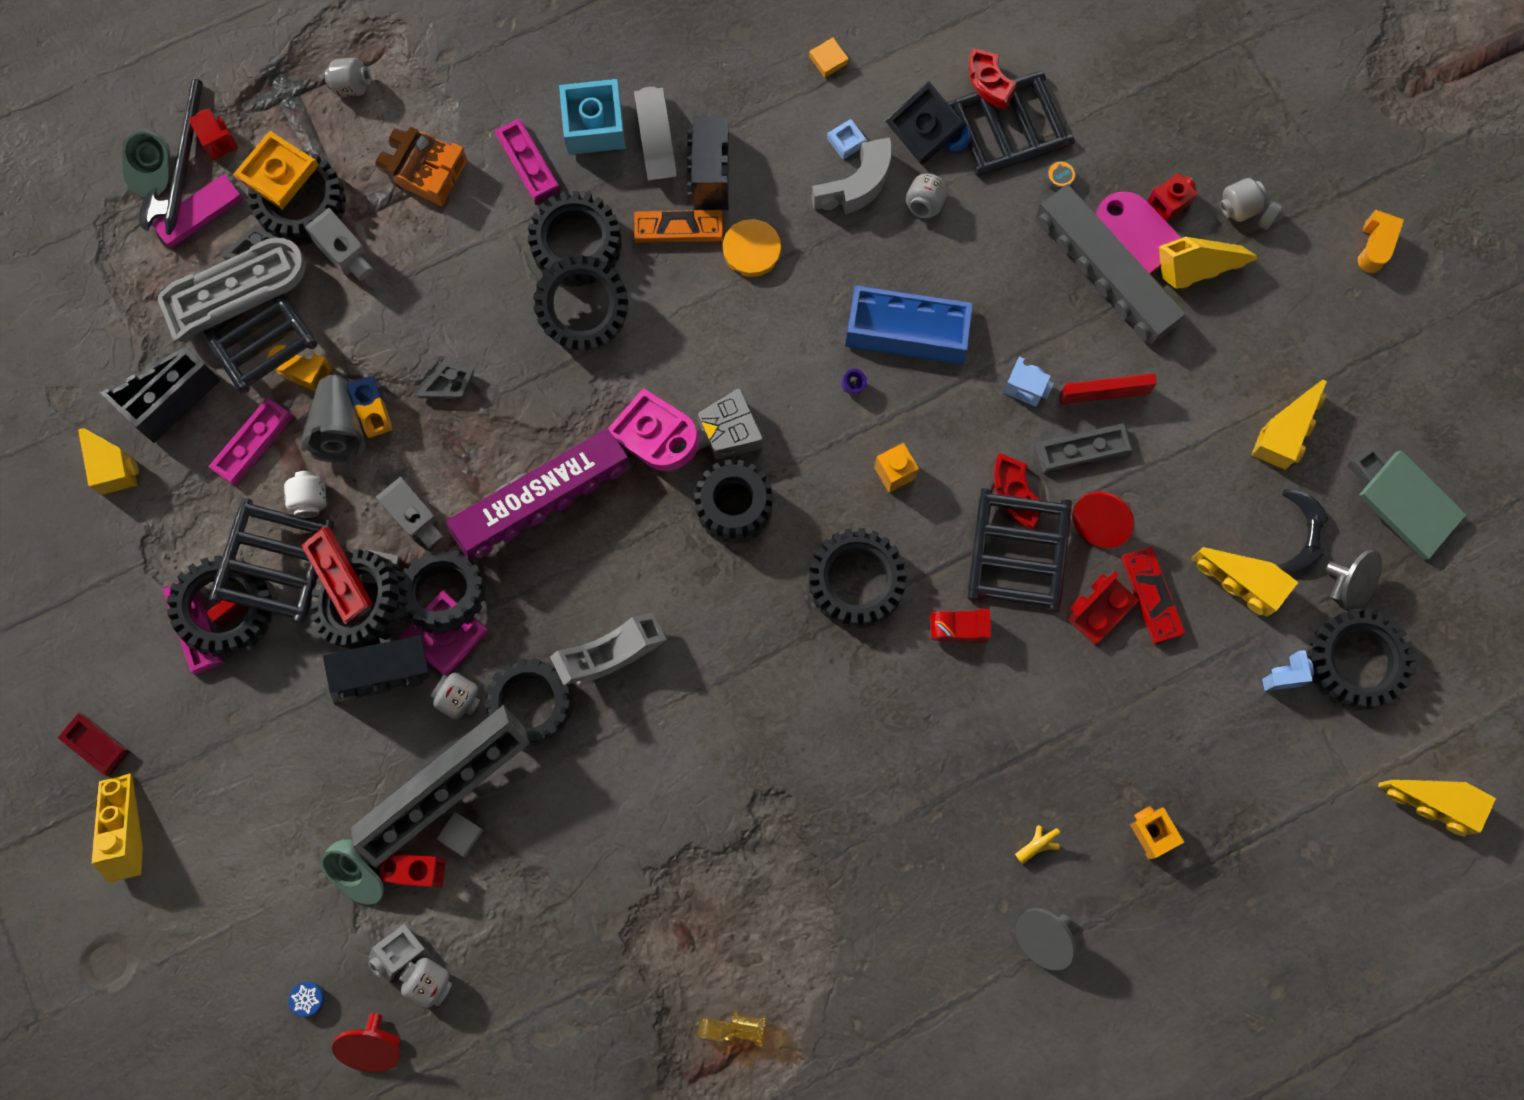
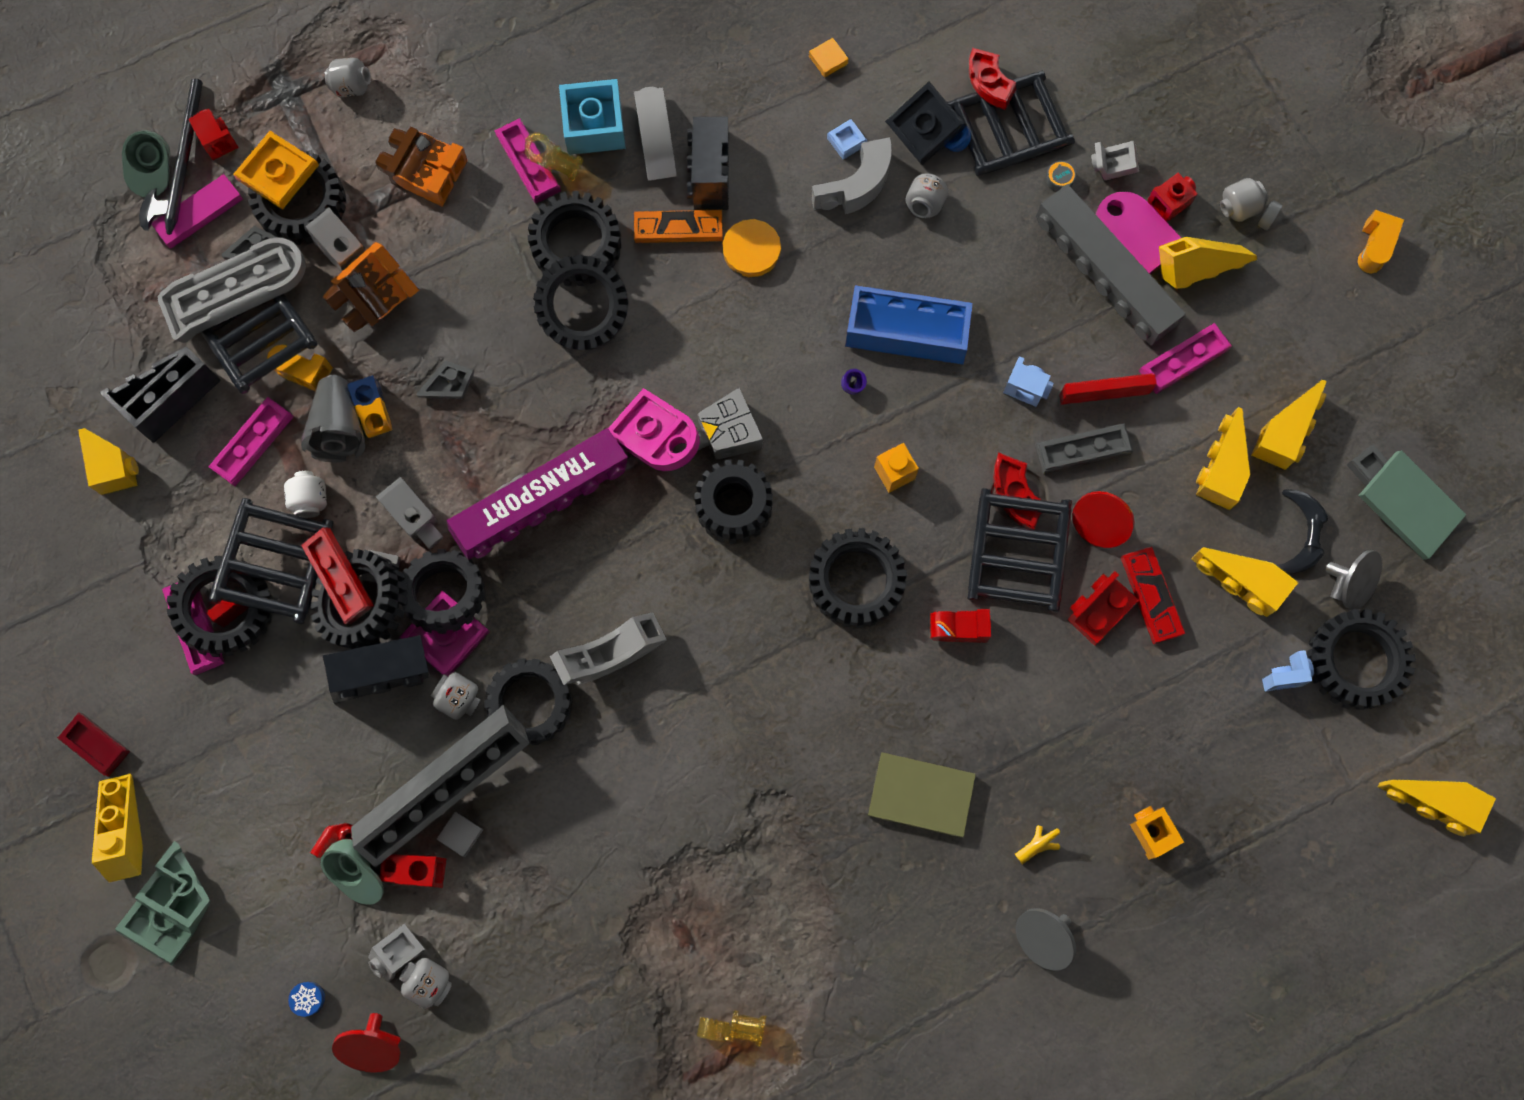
none -> sand green slope [115,841,211,966]
none -> red arm [310,823,353,859]
none -> hips [323,242,420,332]
none -> clear yellow connector [524,132,583,182]
none -> olive tile [868,752,976,838]
none -> light grey bracket [1091,141,1139,181]
none -> dark pink tile [1139,323,1232,395]
none -> yellow slope [1196,407,1250,510]

